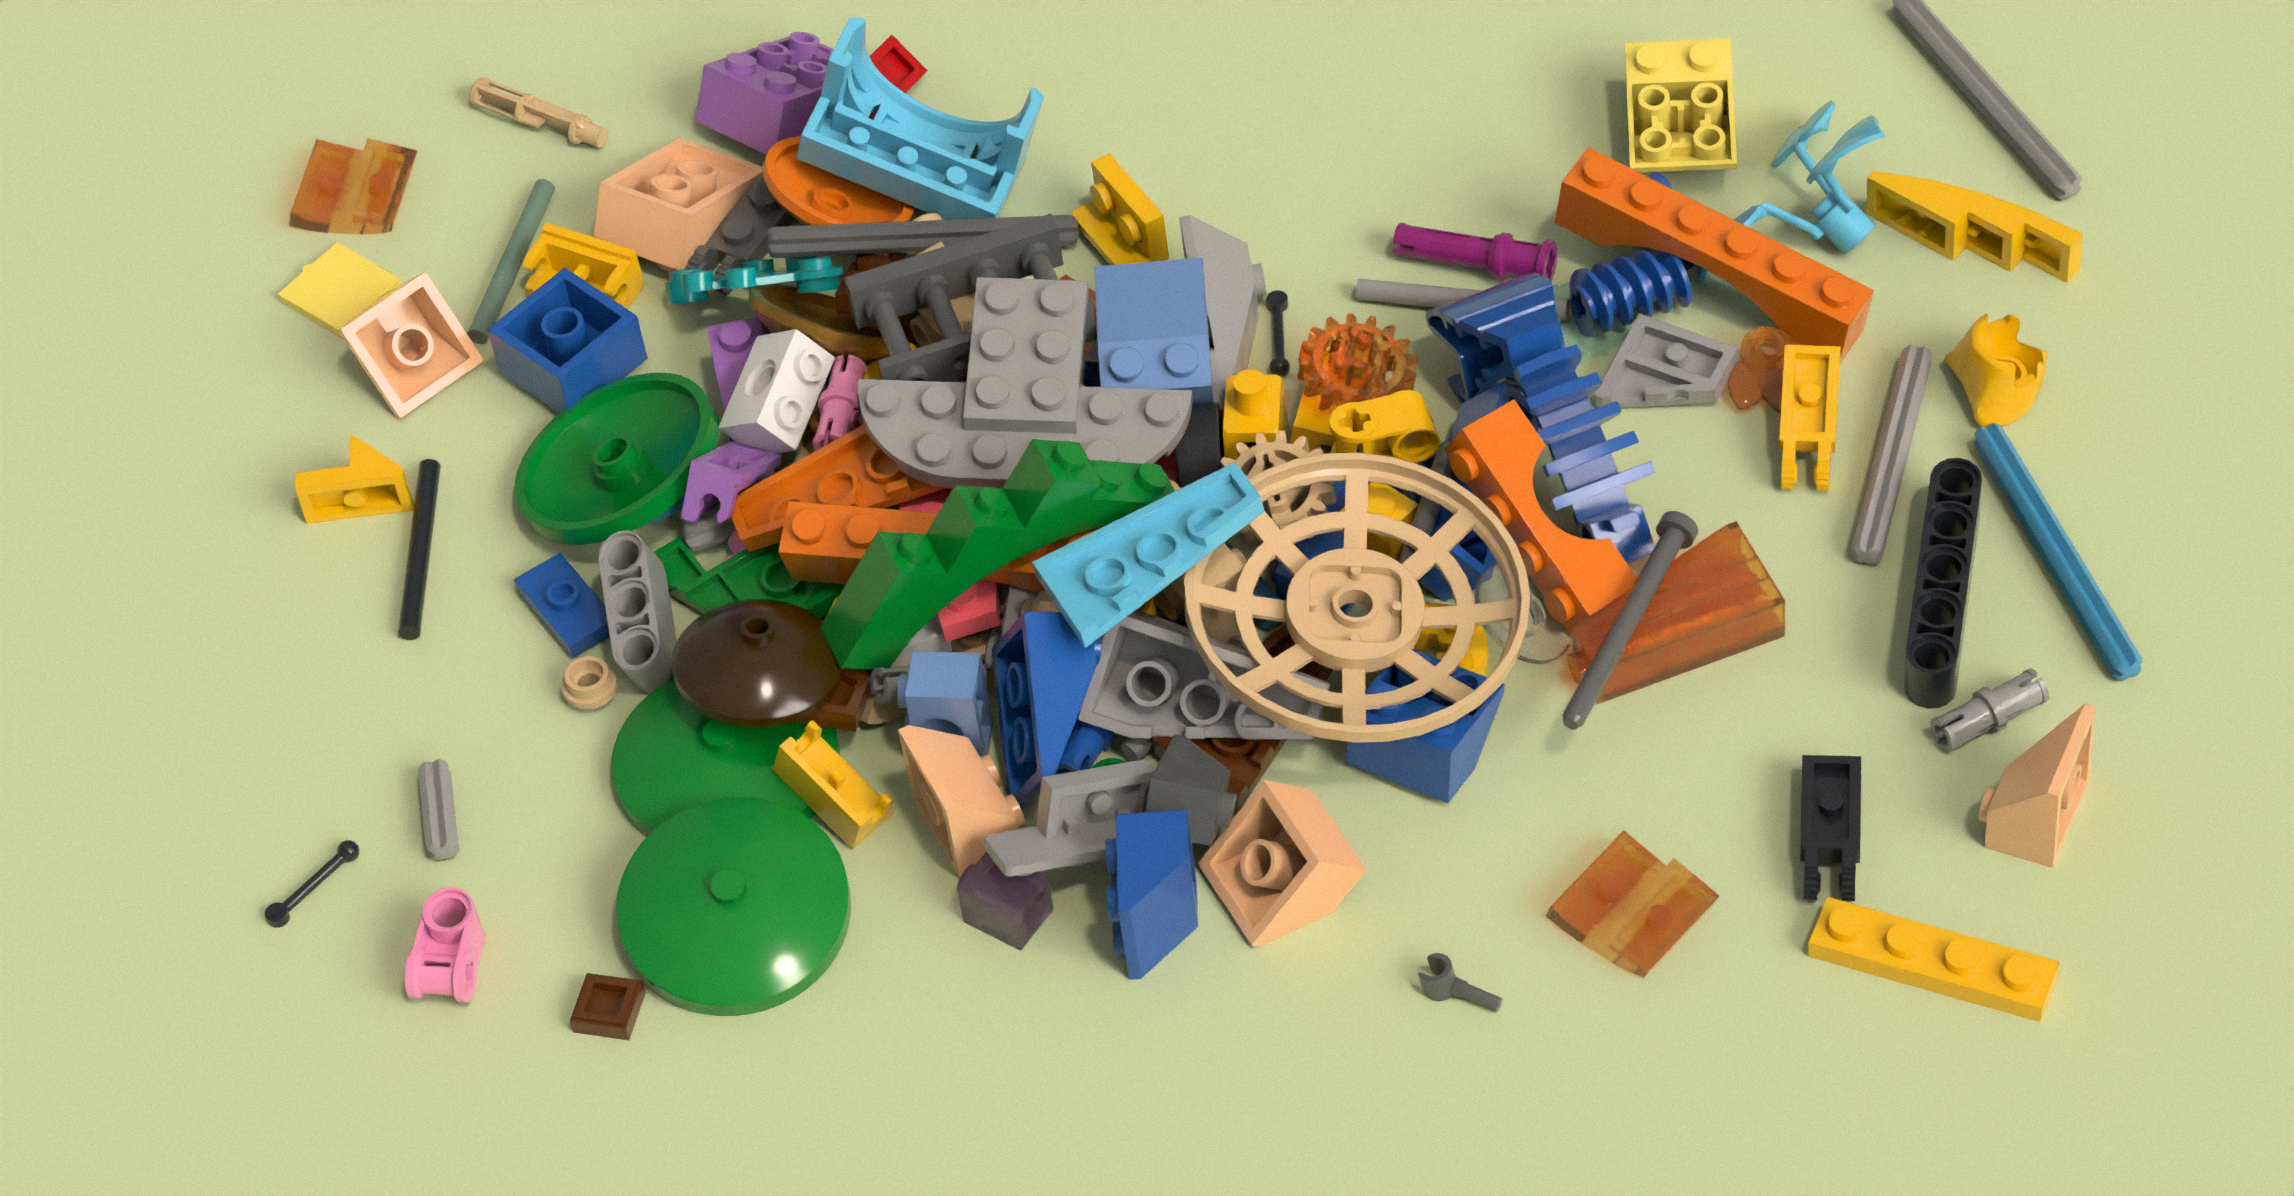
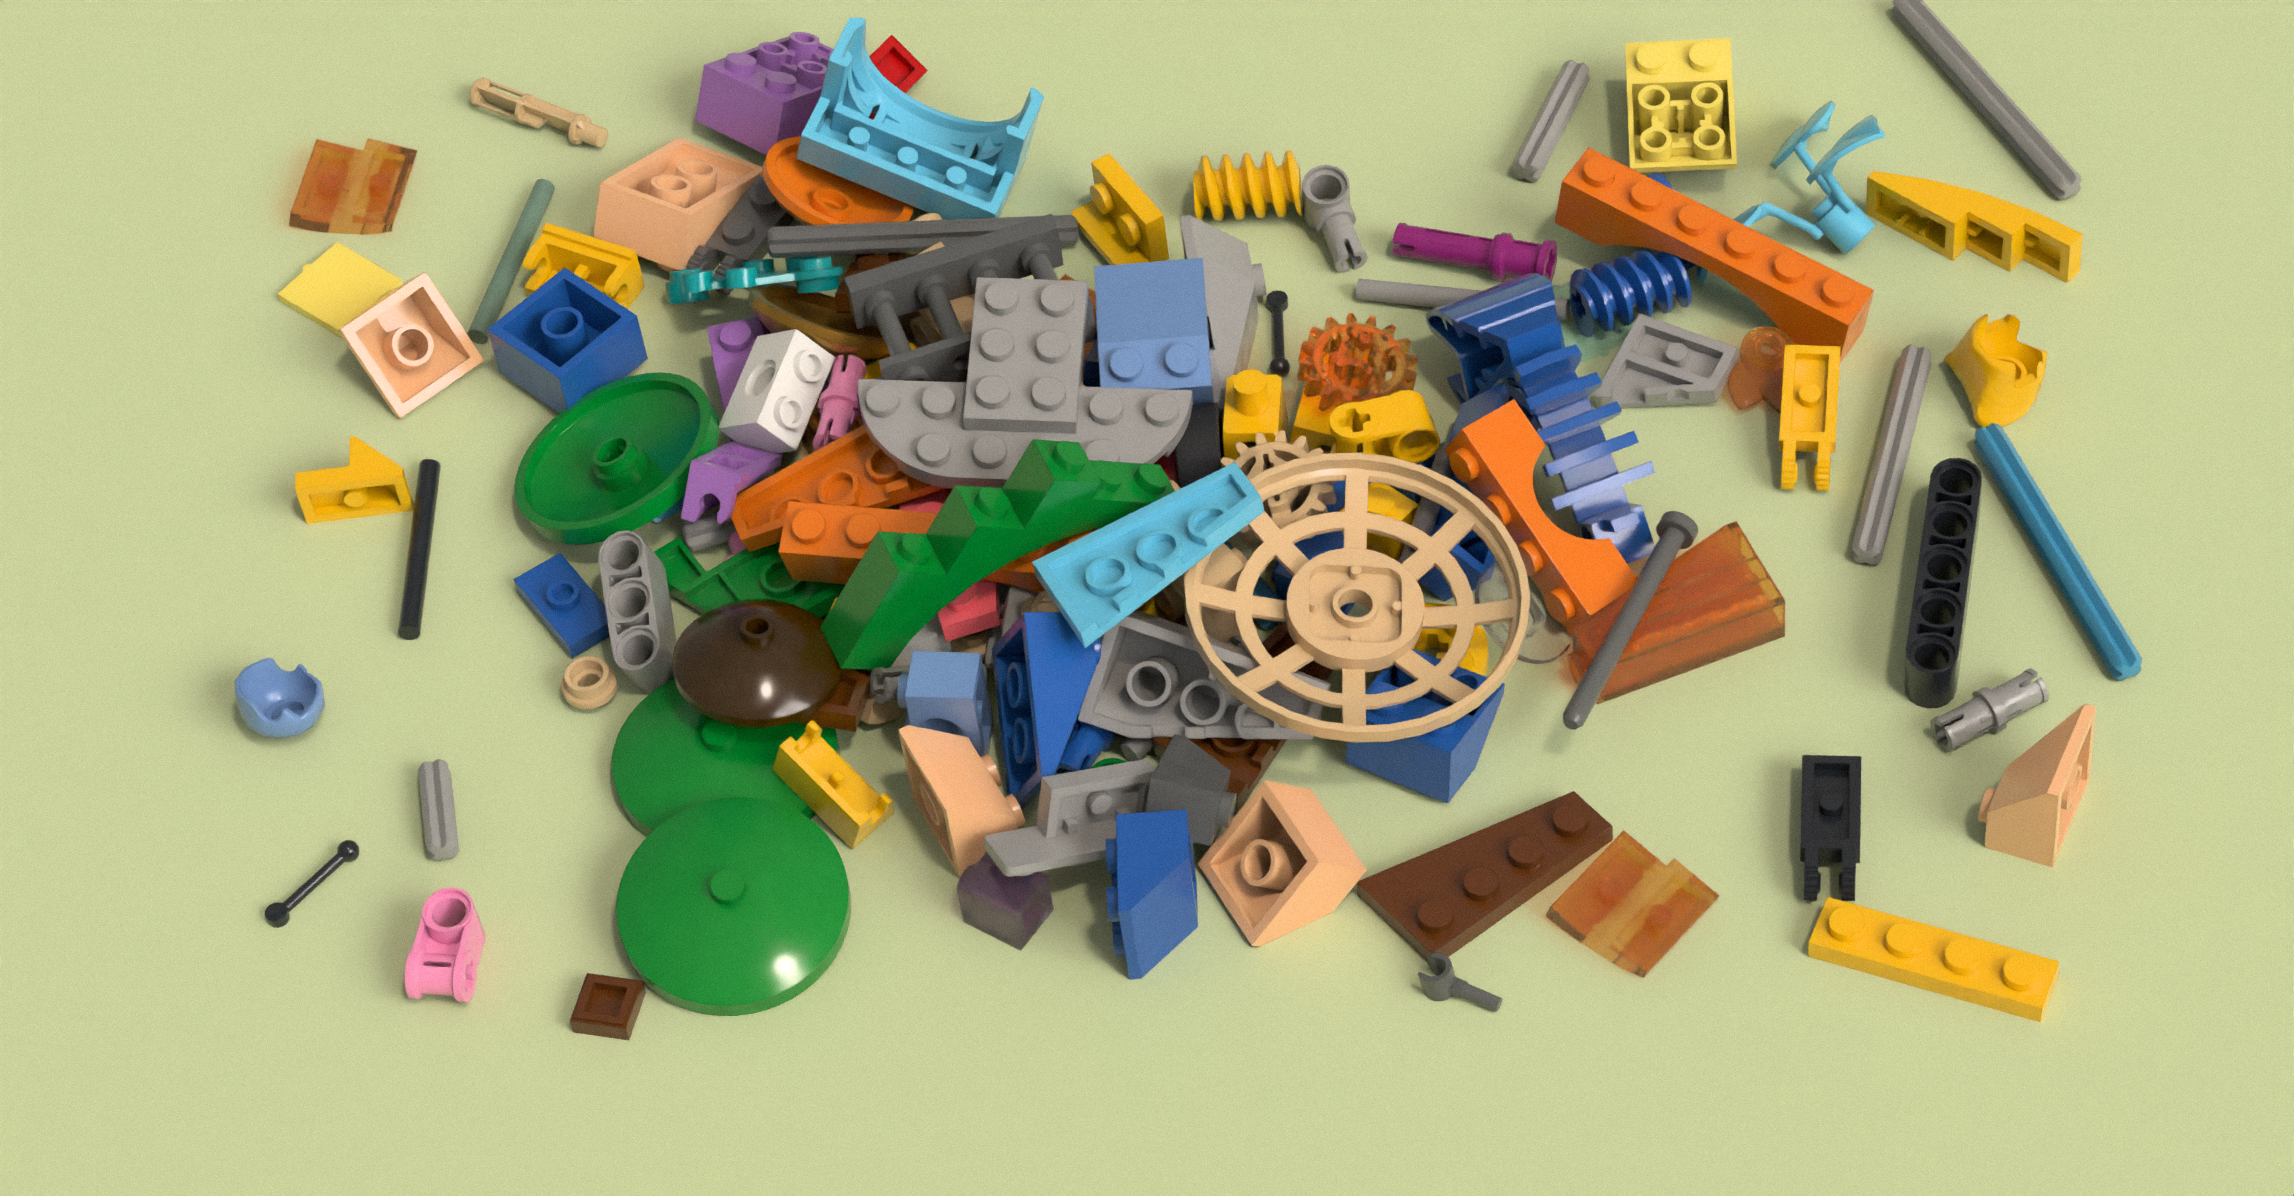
none -> medium blue hair [234,658,325,738]
none -> yellow piece [1193,150,1303,221]
none -> light grey pin [1302,165,1368,272]
none -> reddish brown wing [1357,791,1613,962]
none -> light grey axle [1513,60,1590,182]

